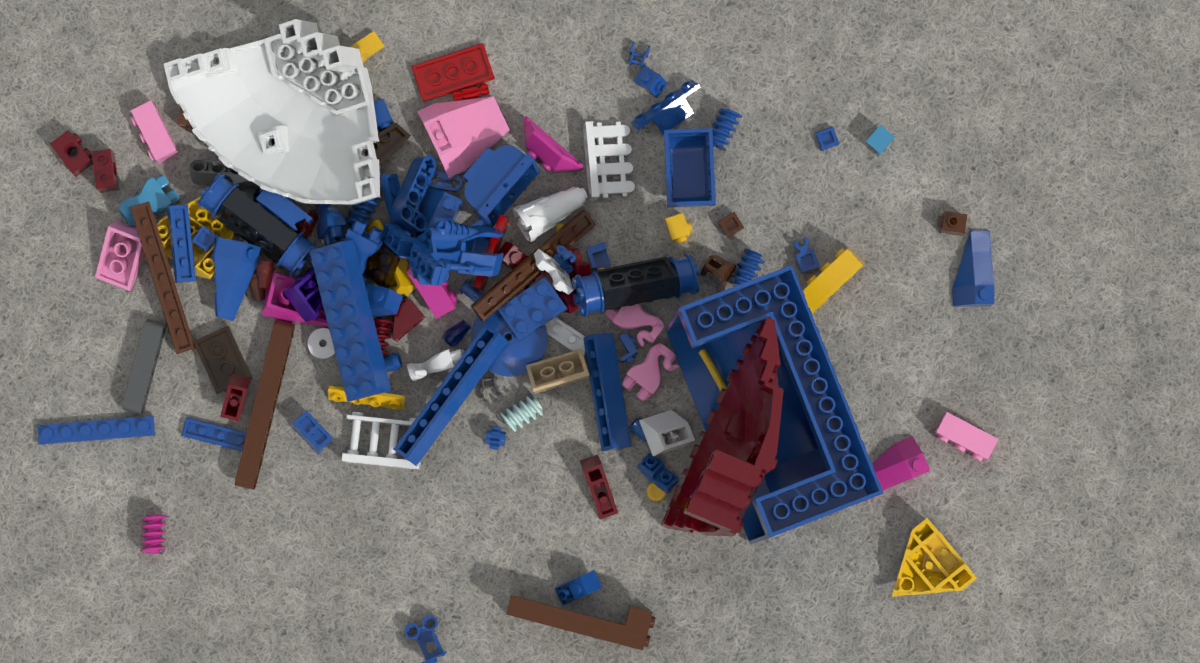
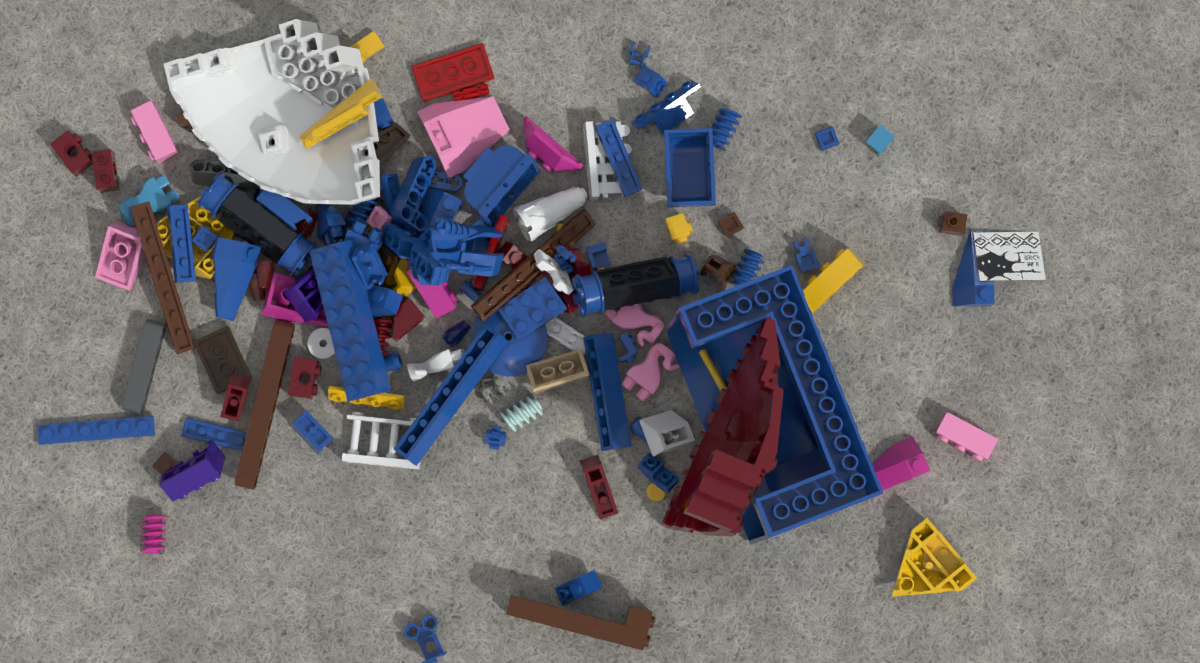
none -> reddish brown plate [152,452,178,475]
none -> dark purple wedge [159,440,225,502]
none -> dark red brick [288,357,321,400]
none -> yellow wedge [300,79,382,149]
none -> blue hinge [351,242,388,290]
none -> bright pink tile [366,206,393,231]
none -> blue plate [595,119,642,197]
none -> sticker [973,232,1046,281]

